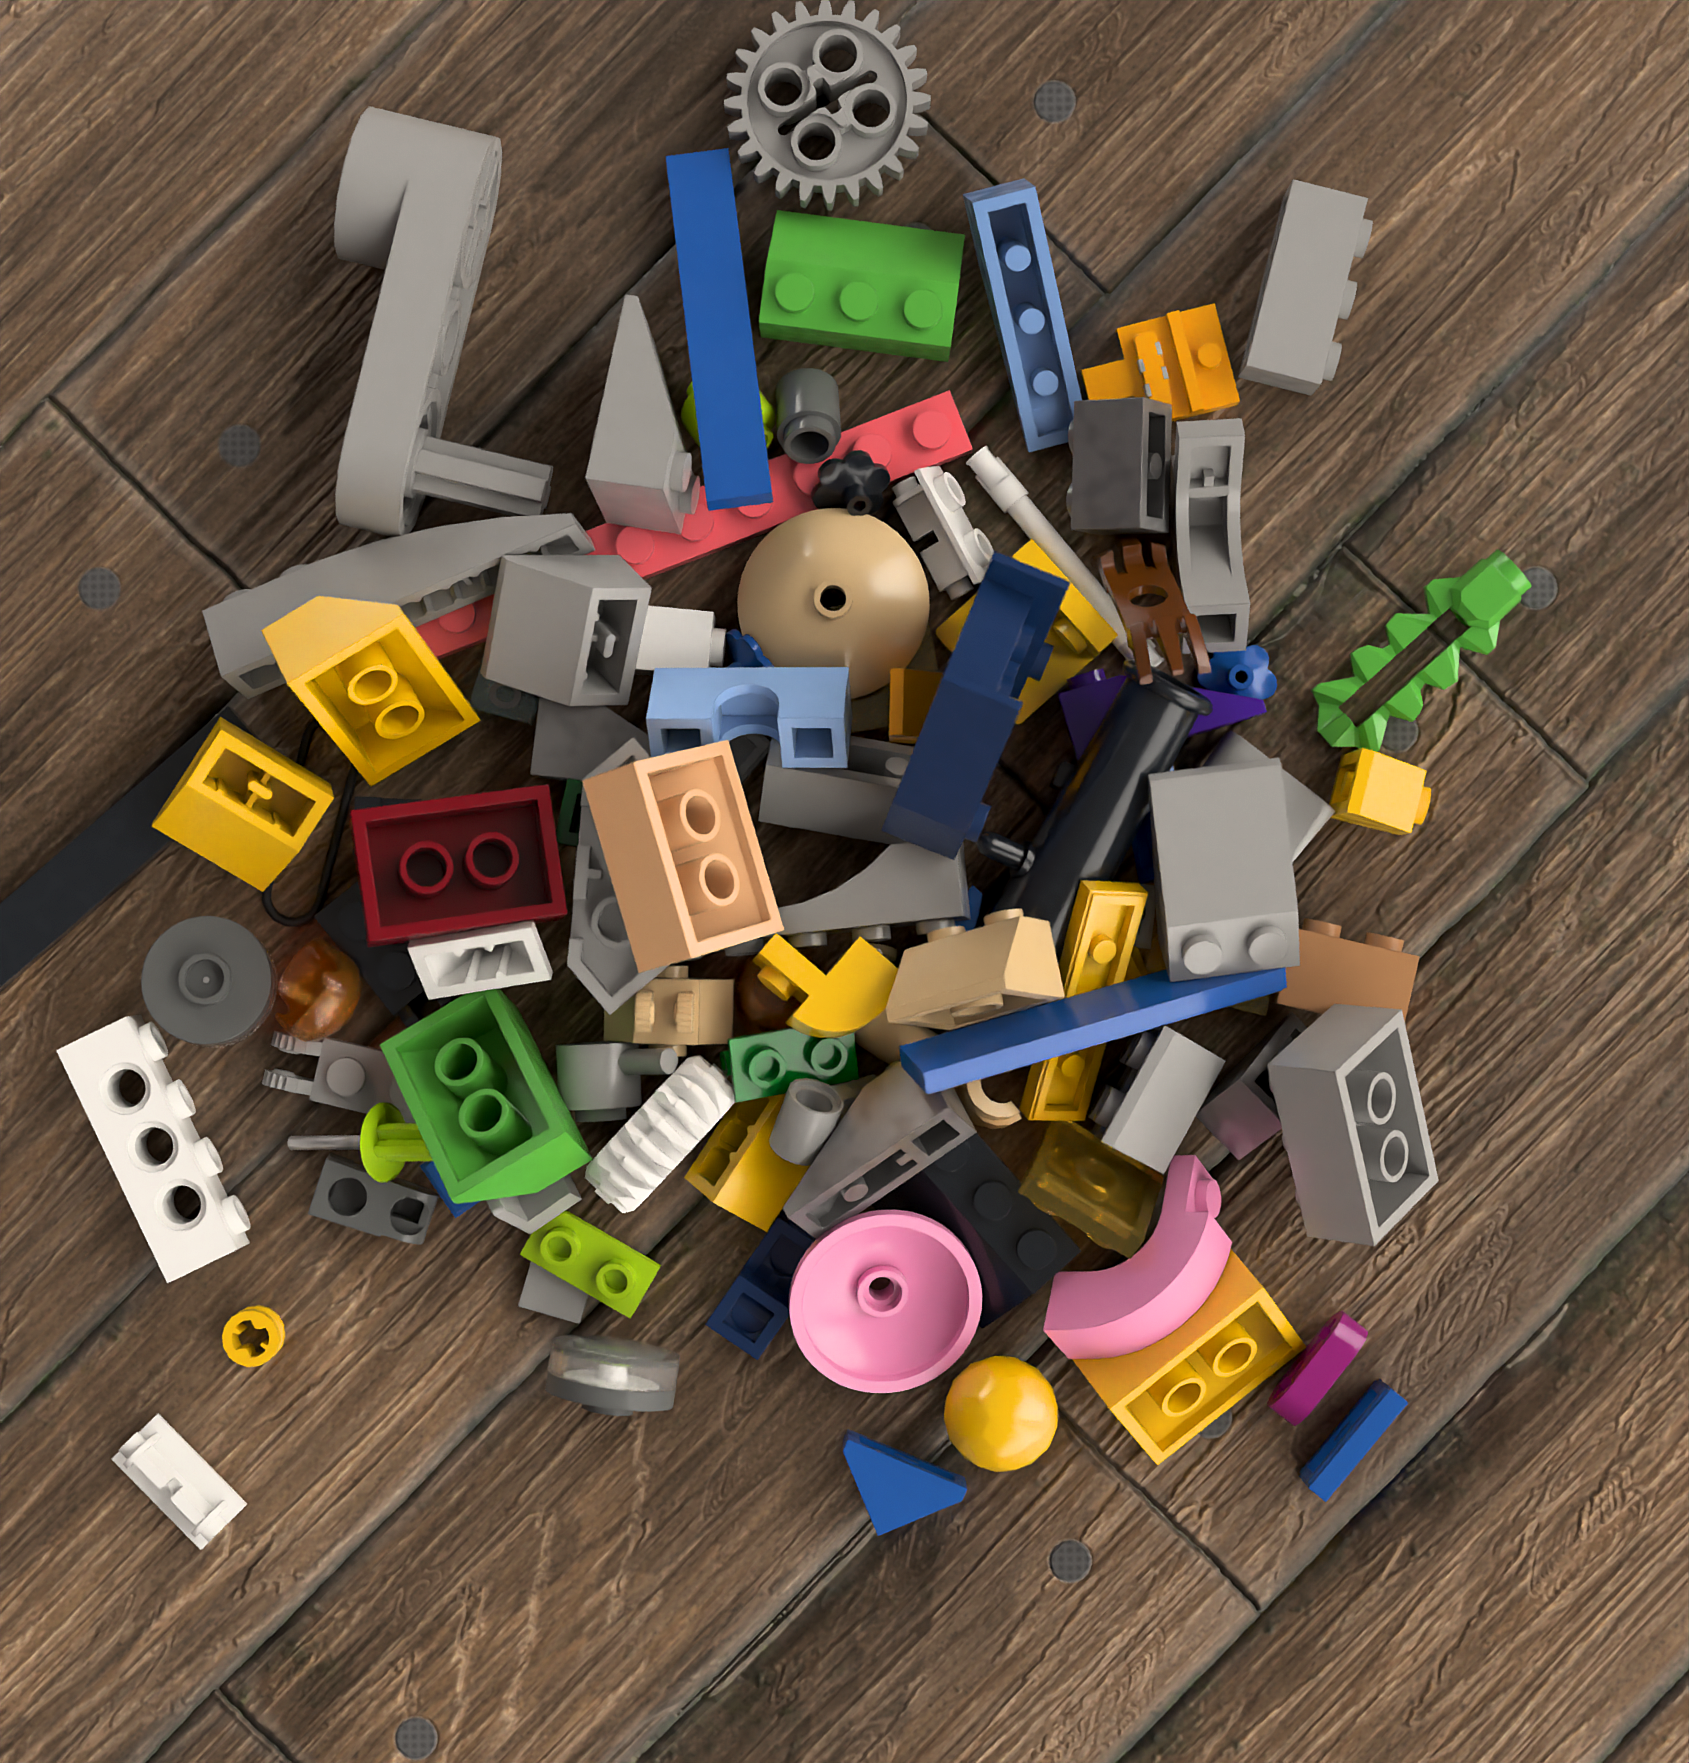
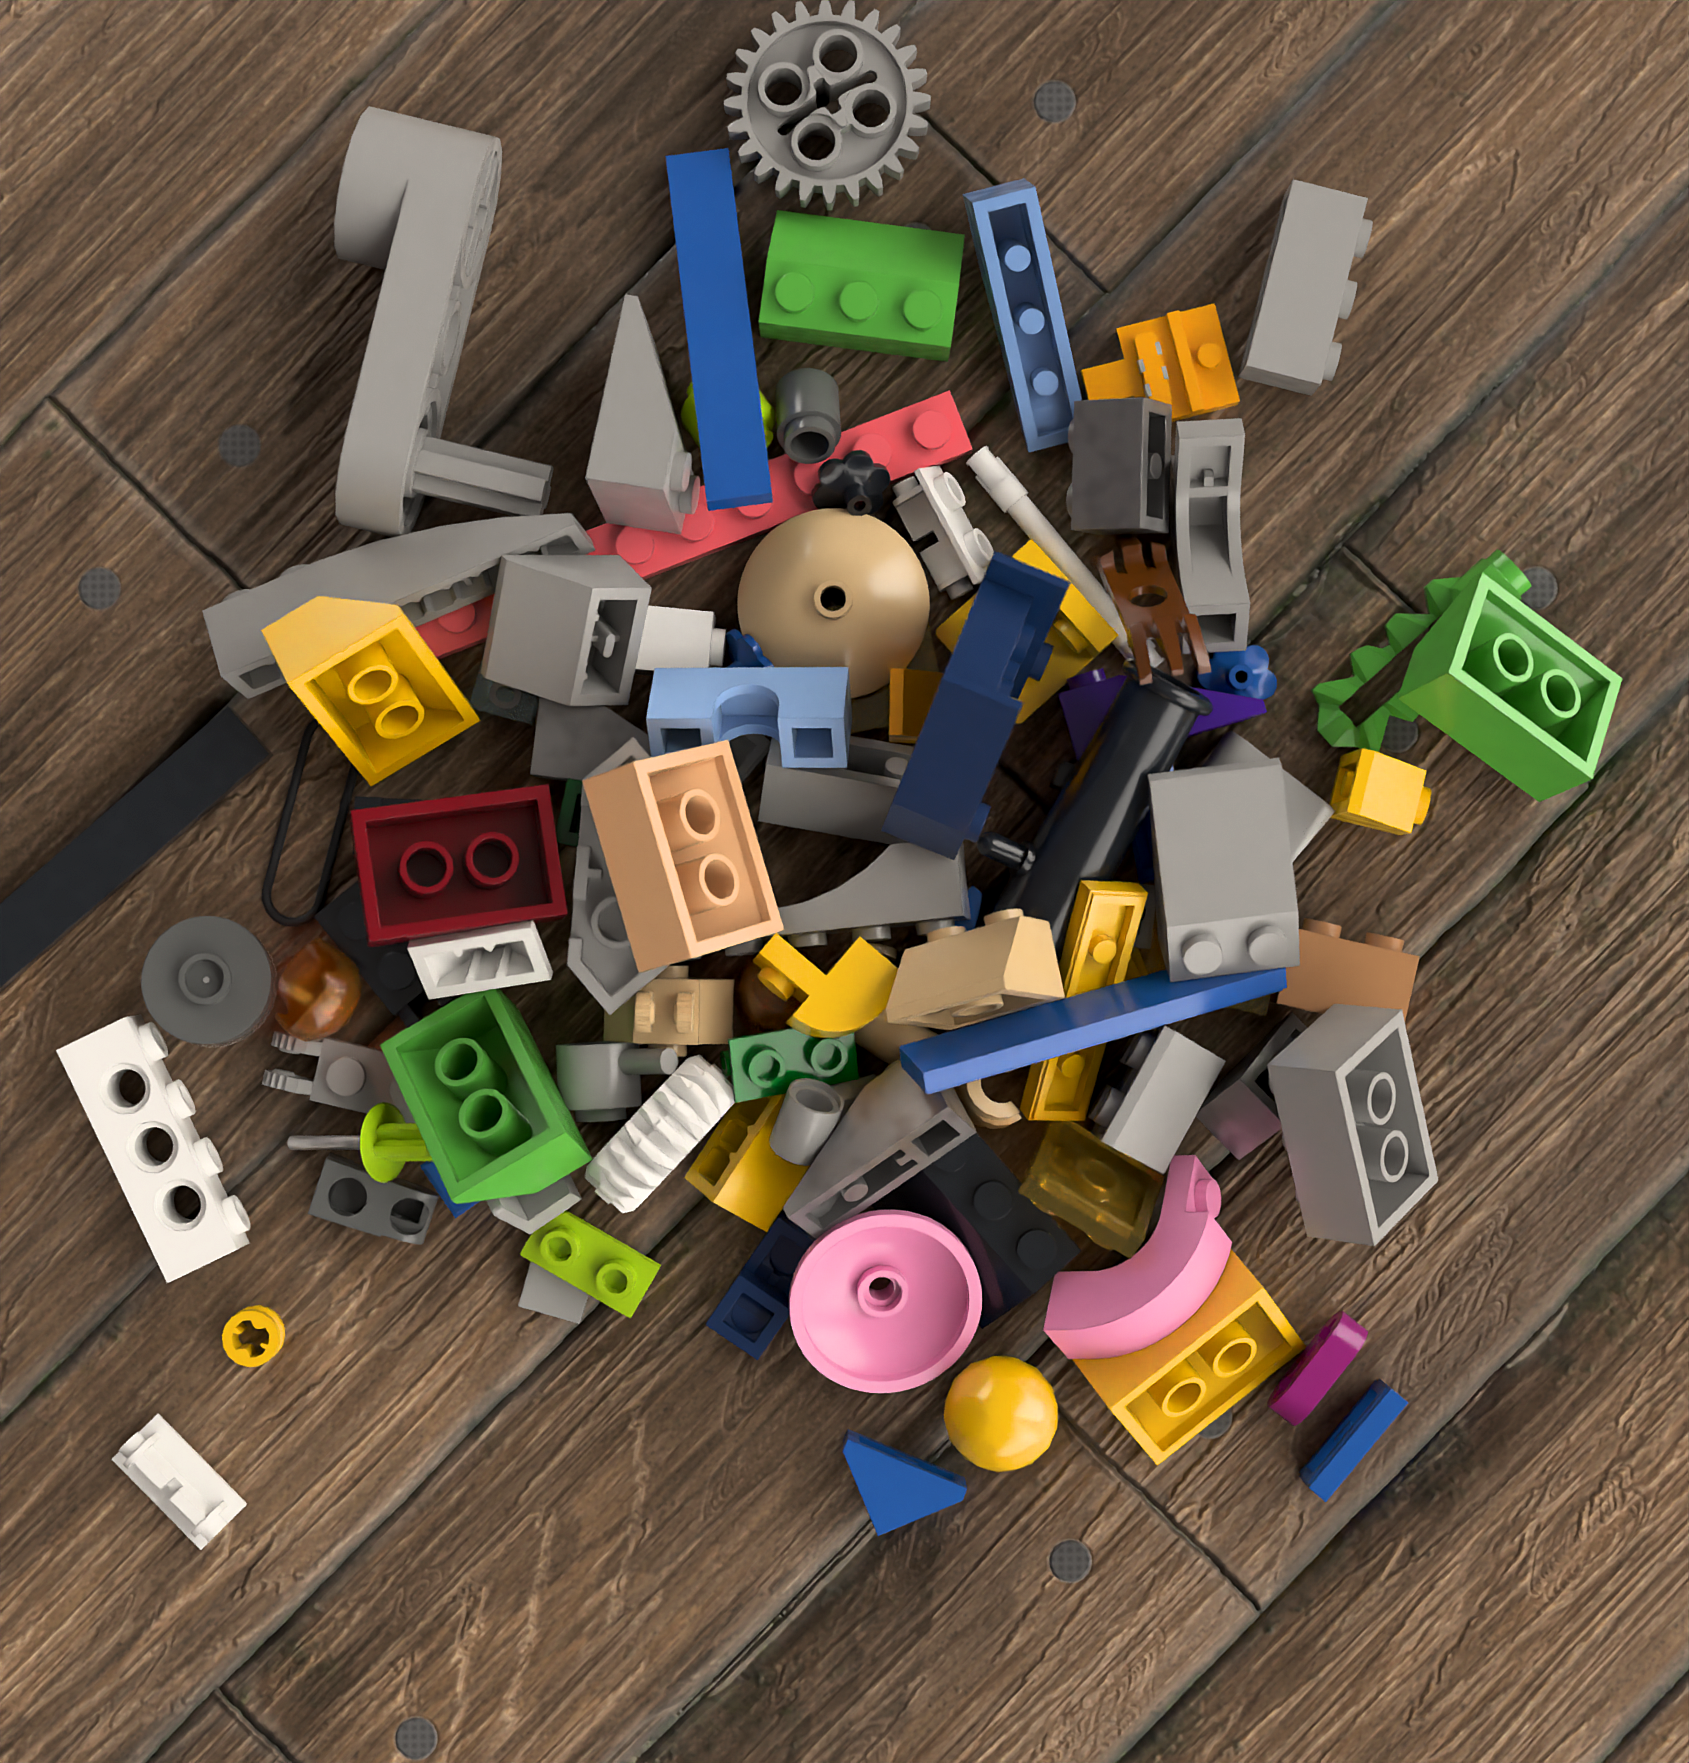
yellow slope [152,717,334,892] -> none
clear piece [545,1335,680,1416] -> none
none -> bright green slope [1398,572,1623,802]

